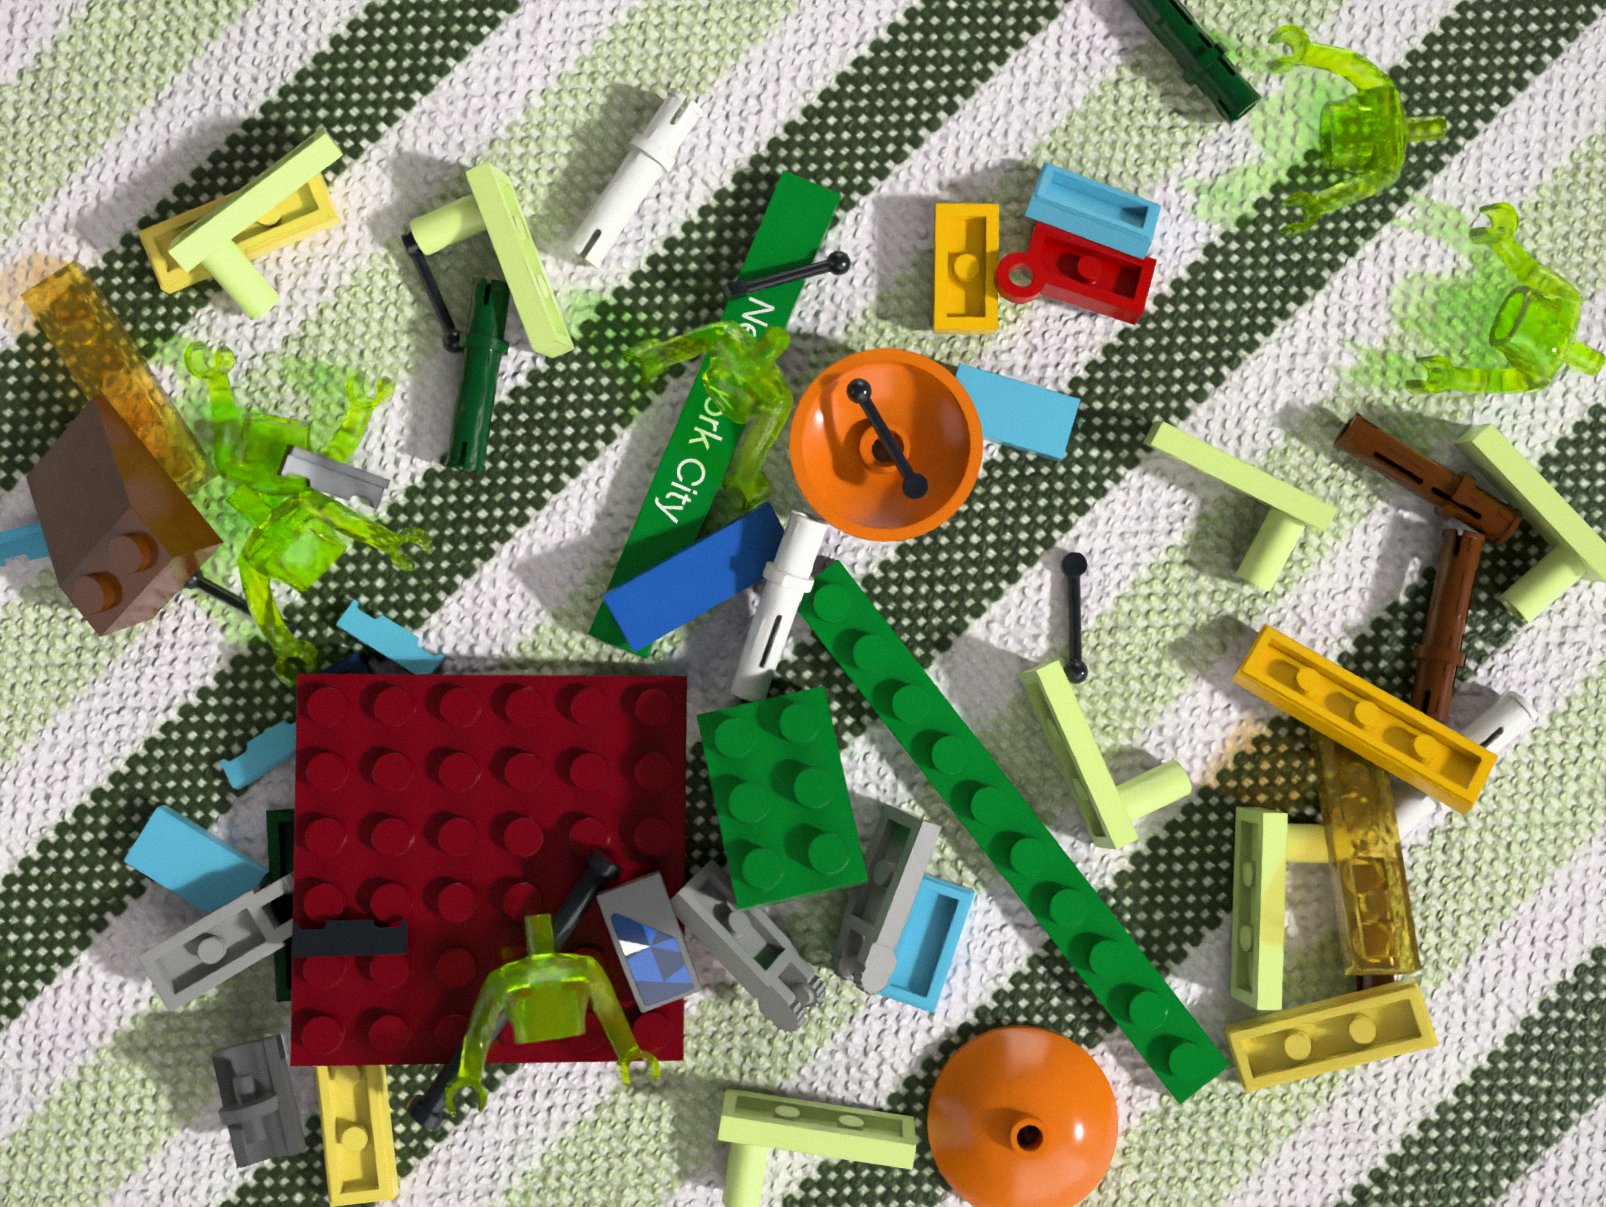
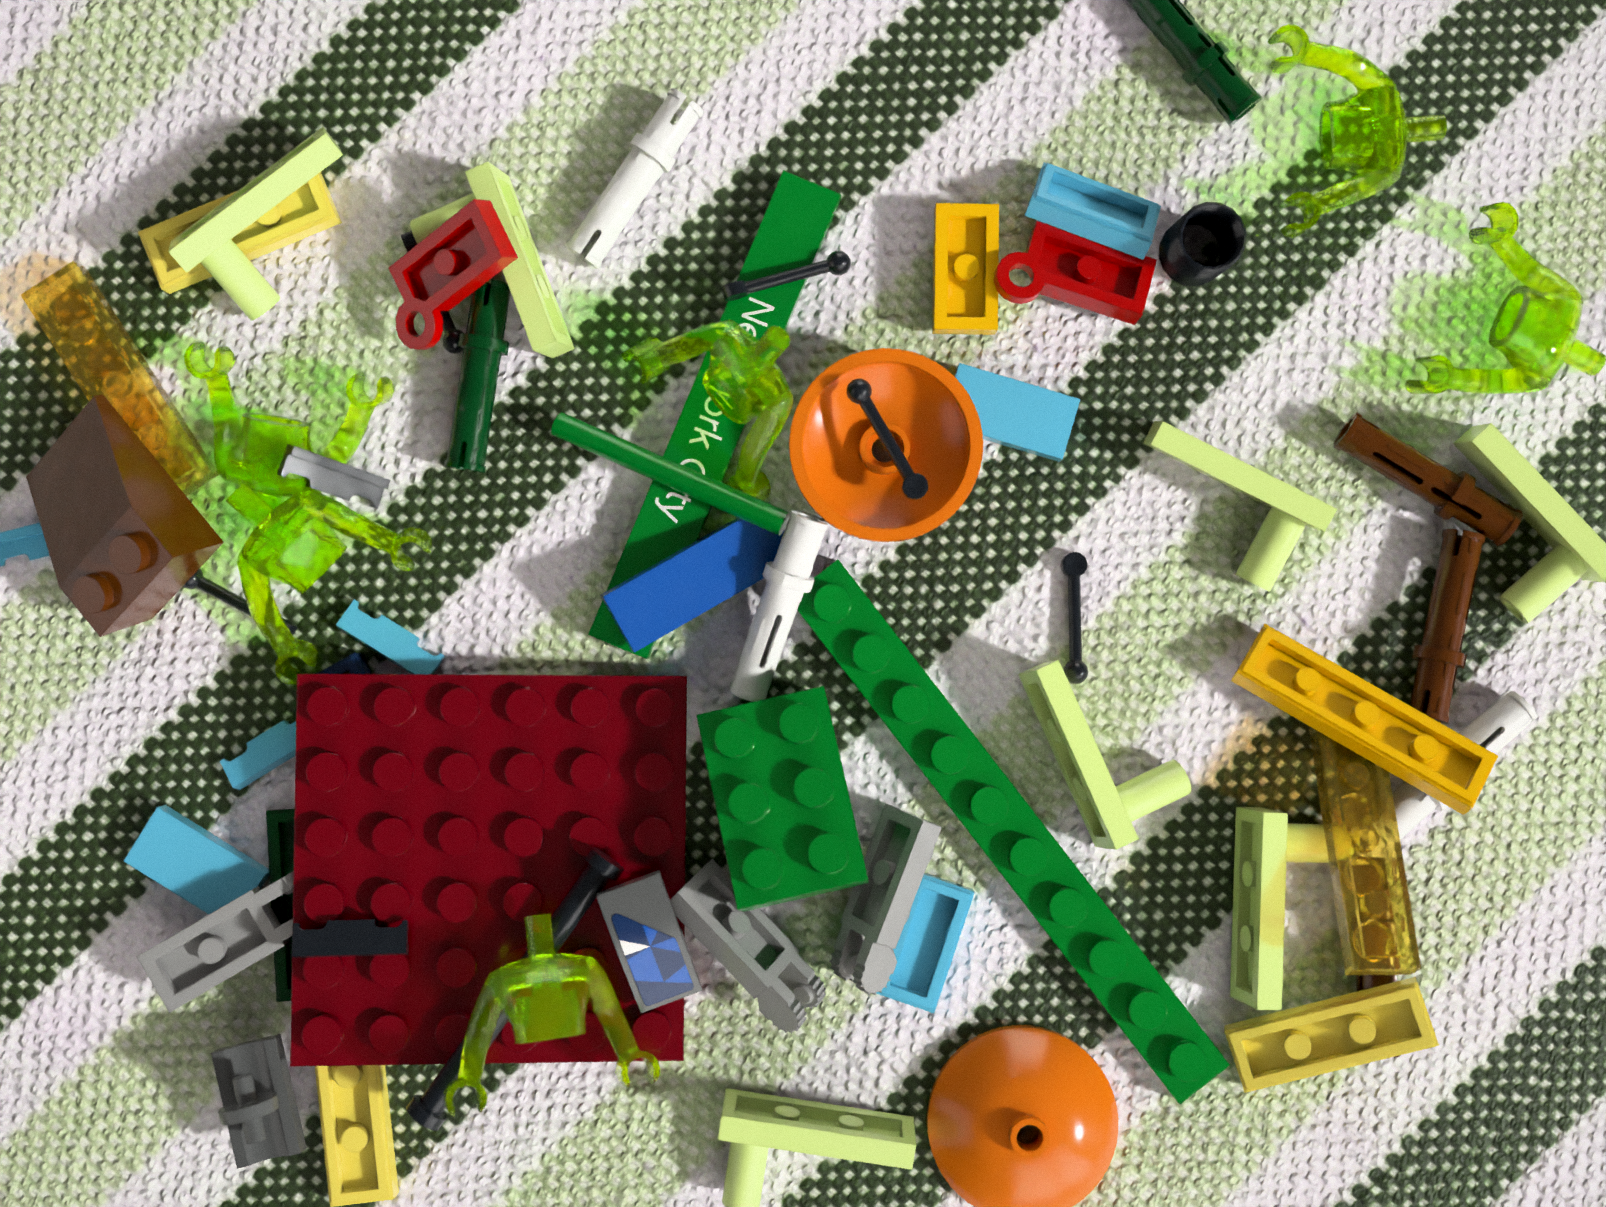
none -> red hinge [388,199,518,350]
none -> green bar [551,412,790,536]
none -> black piece [1159,202,1247,286]

